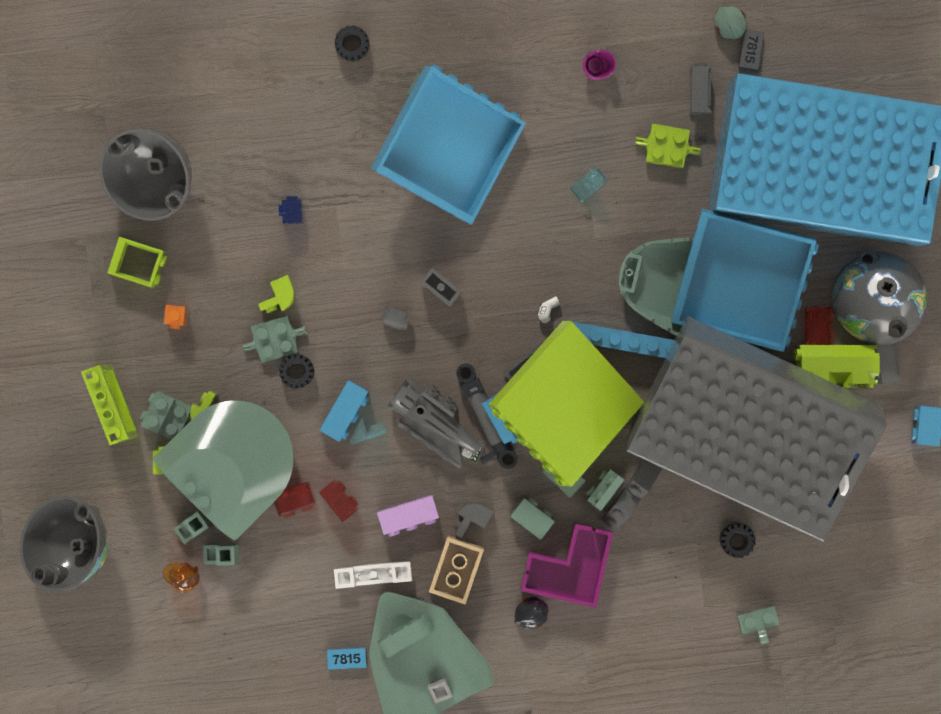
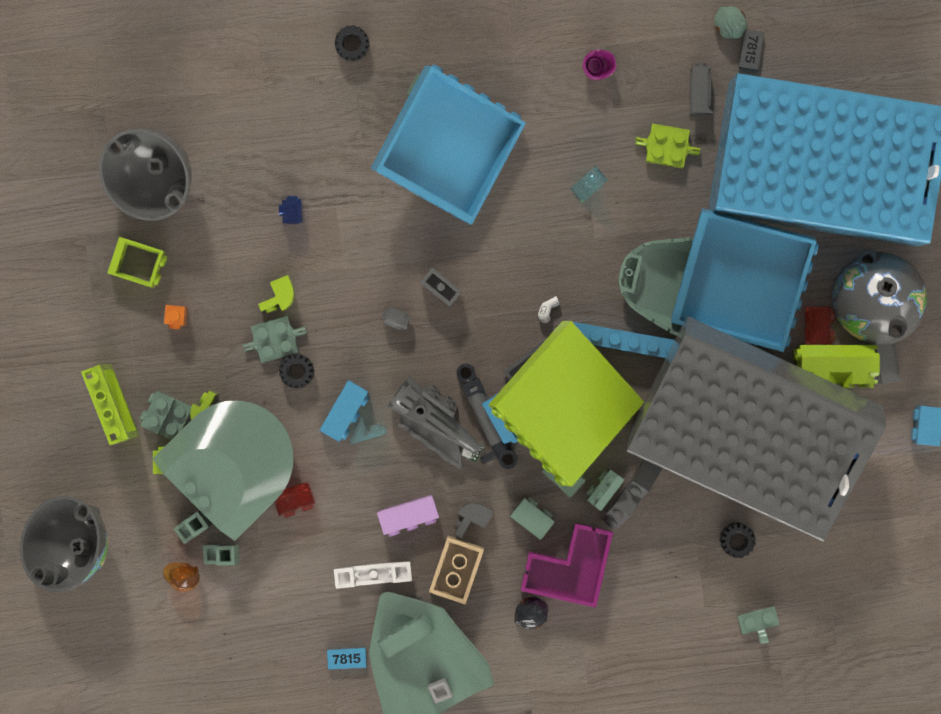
clear red brick [319,479,359,523] -> none

